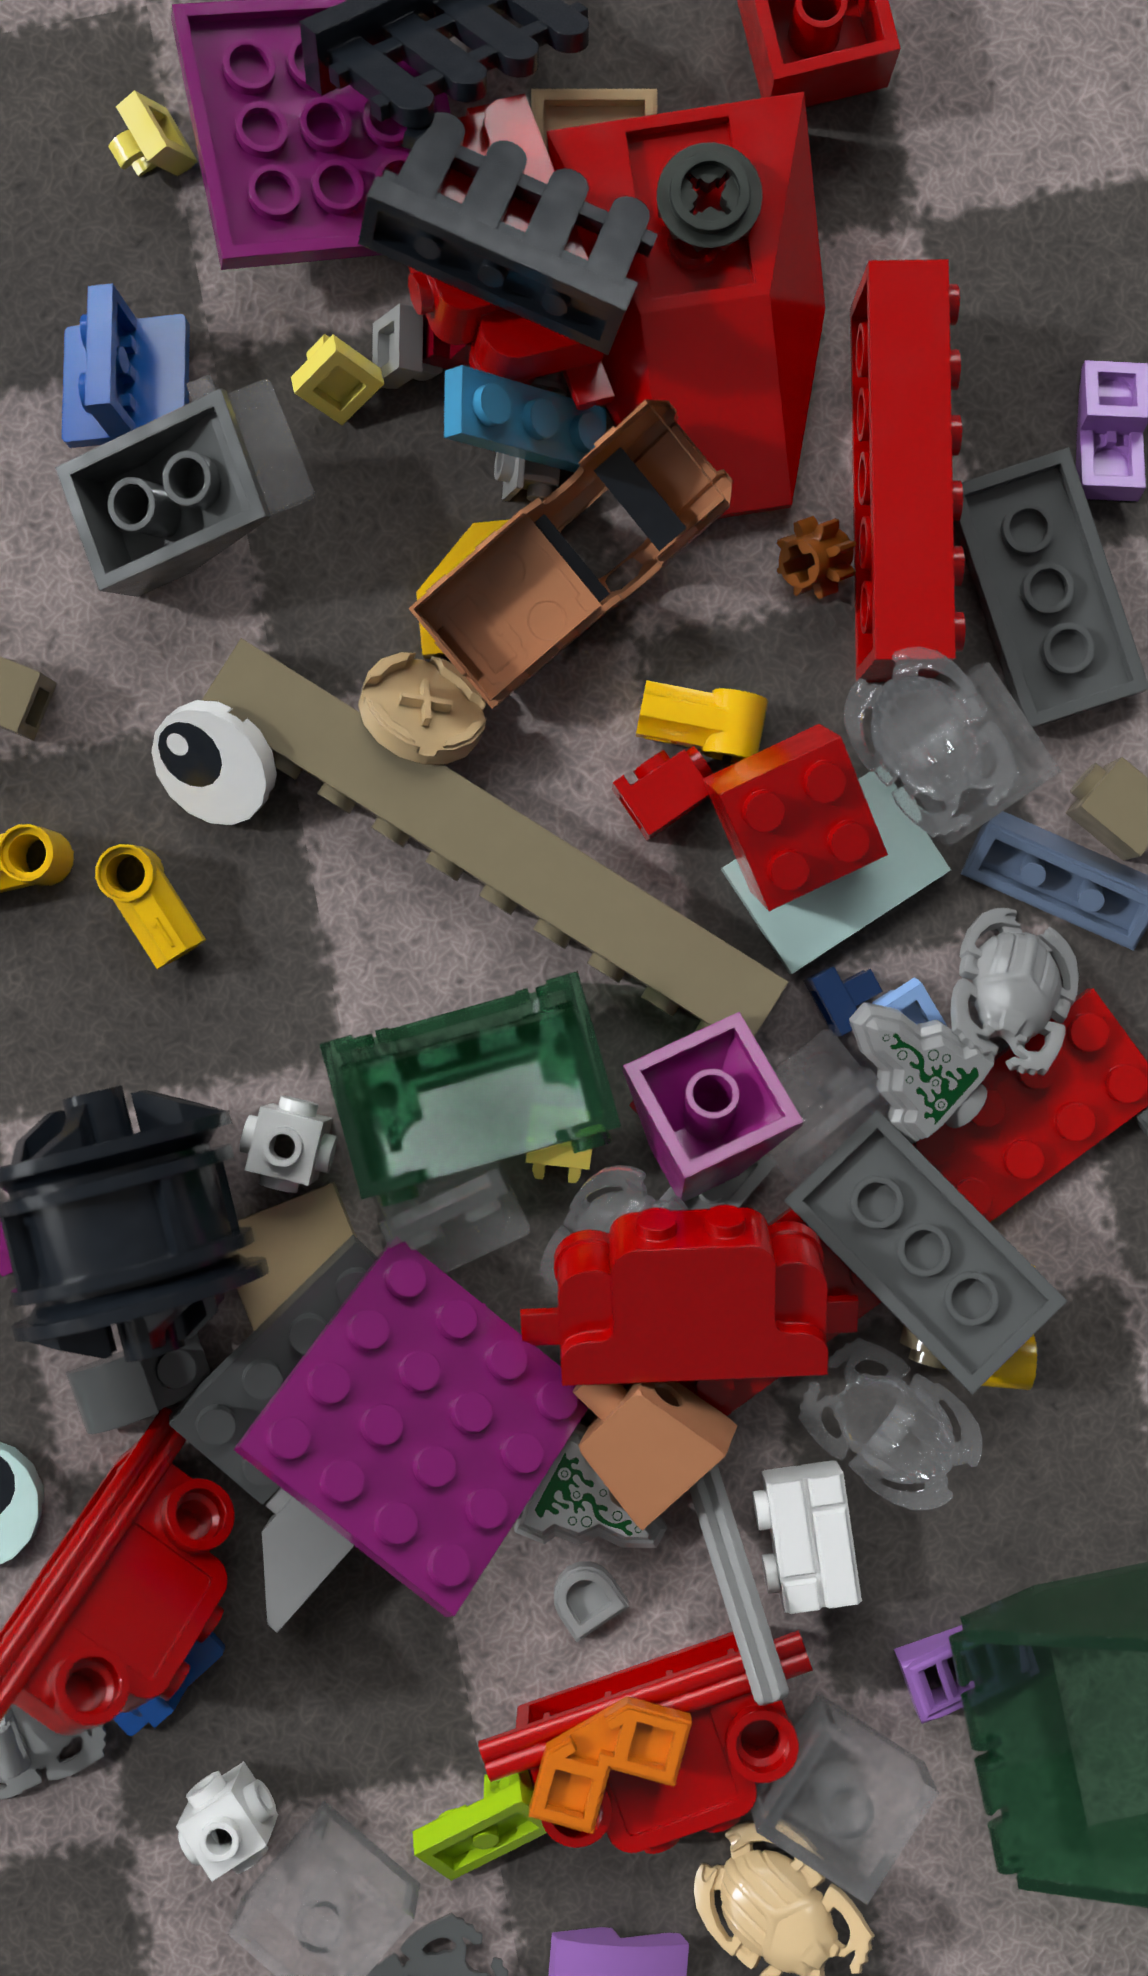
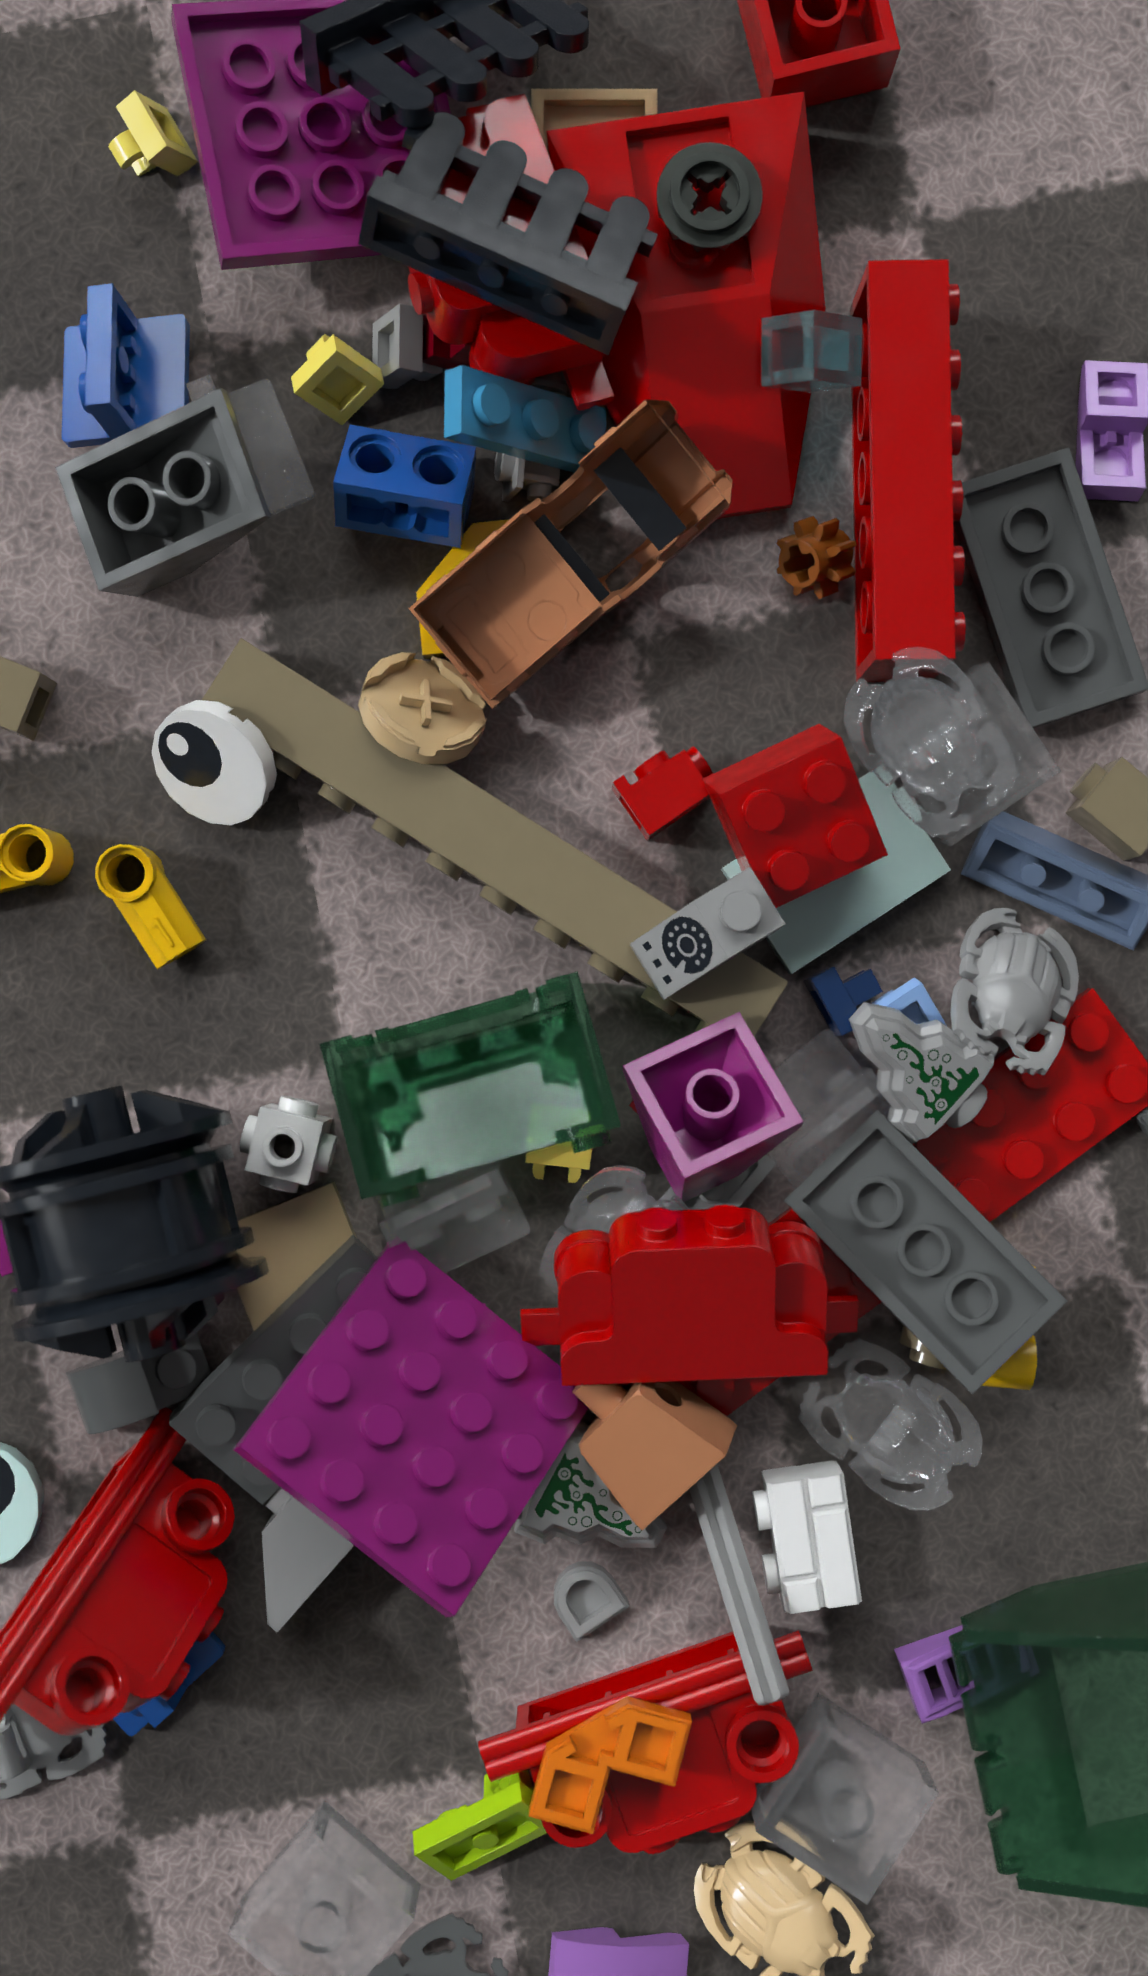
white brick [176,1761,278,1882] -> none
yellow piece [635,680,768,763] -> none
none -> blue brick [333,425,476,548]
none -> light grey slope [630,867,785,1000]
none -> clear light blue brick [761,310,862,392]

